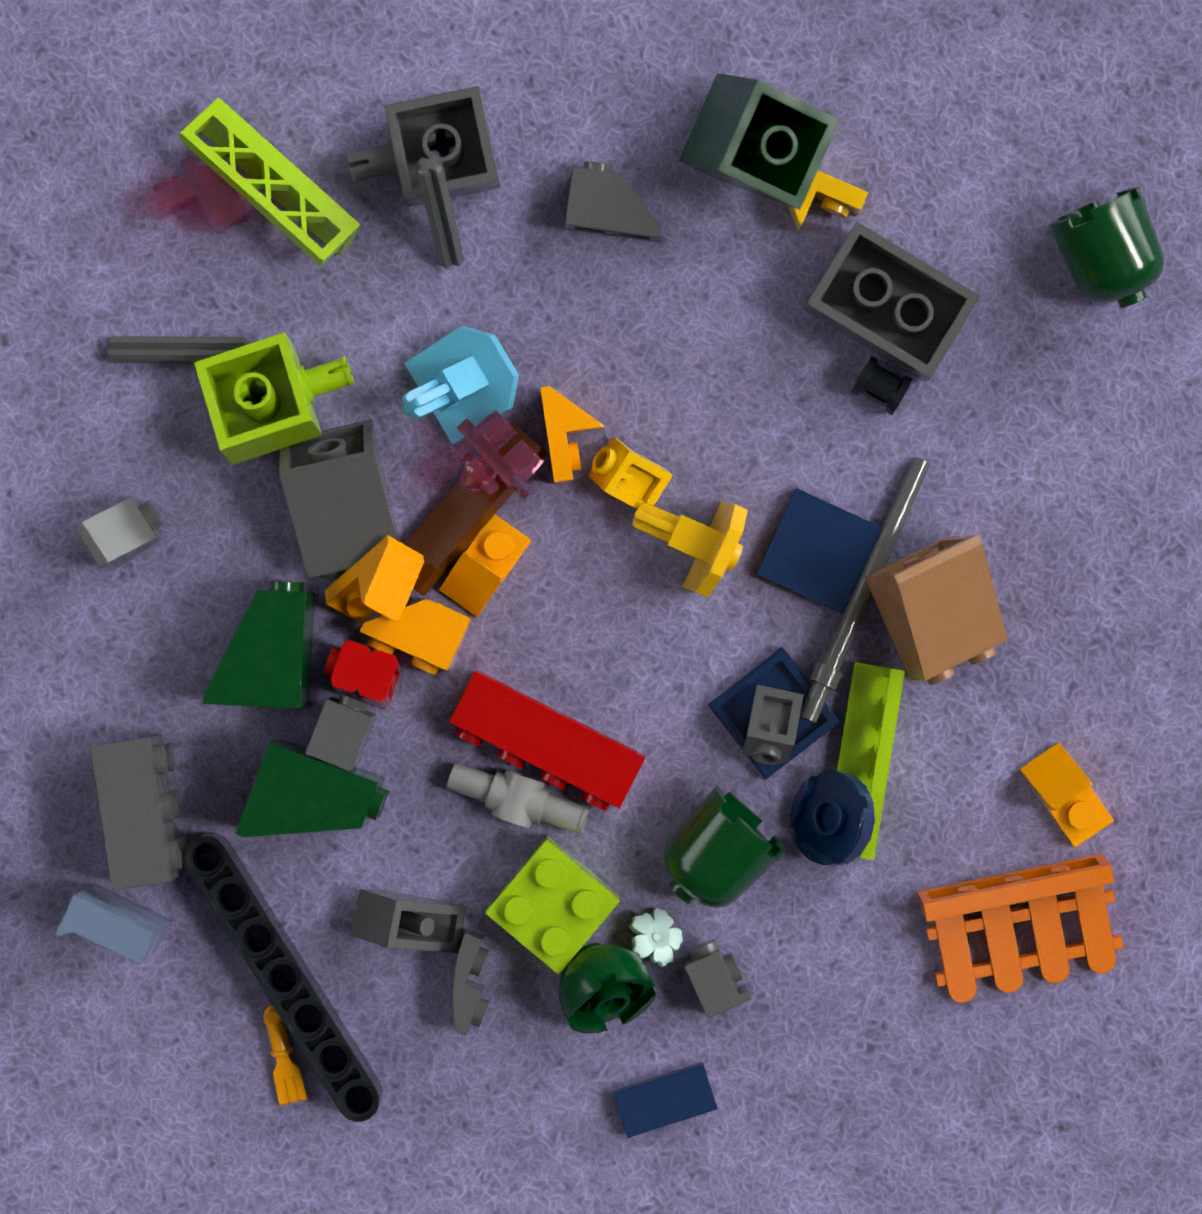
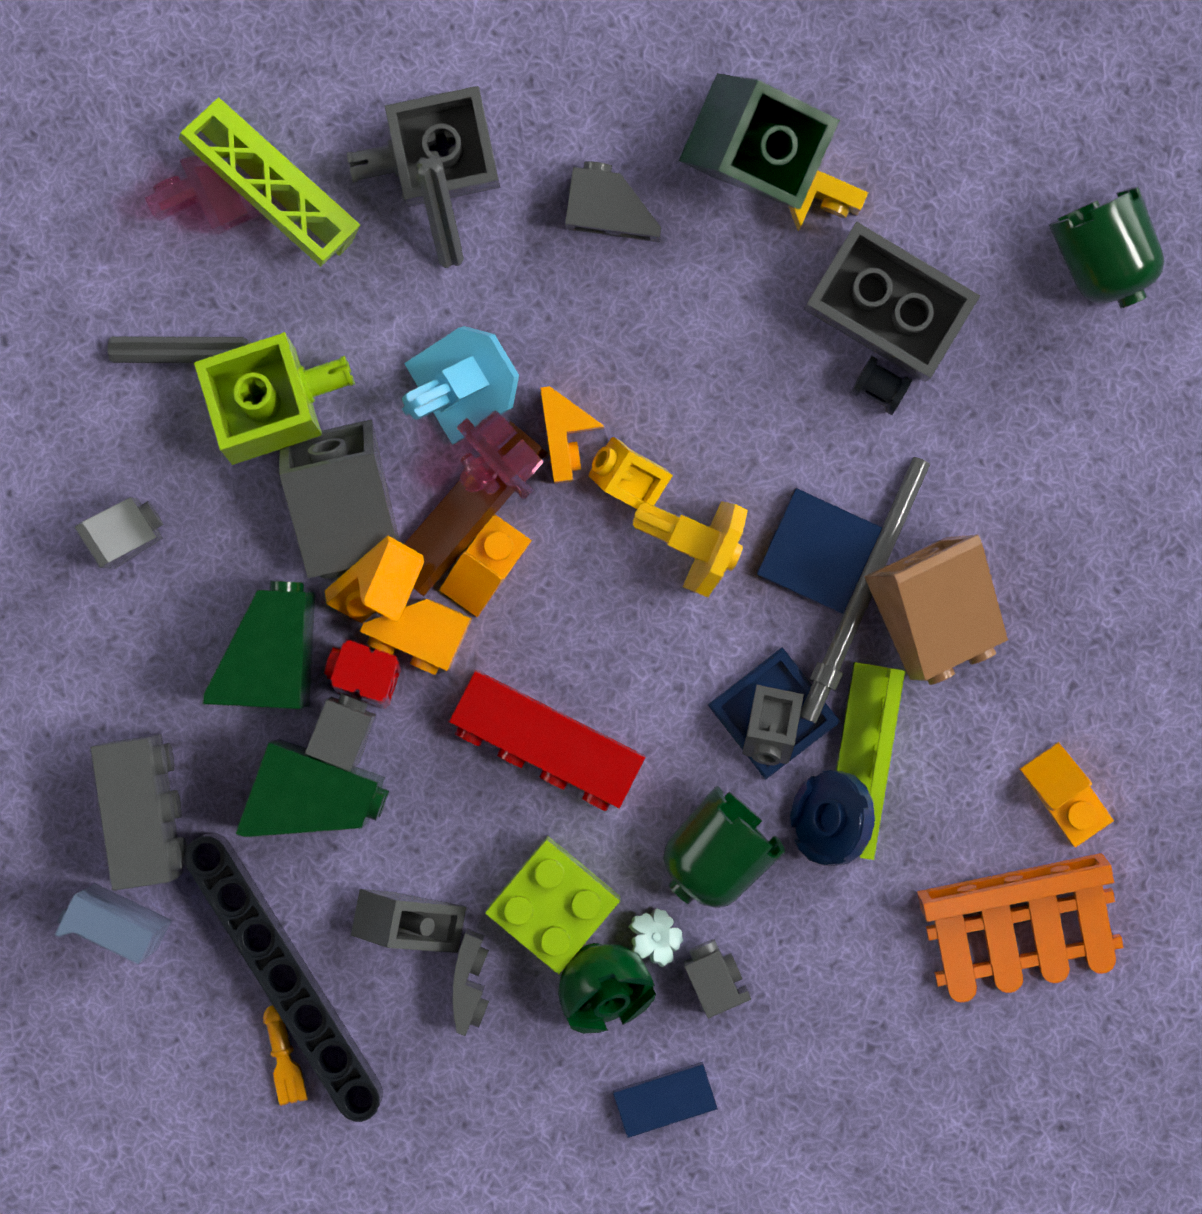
light grey pin [446,763,590,834] -> none

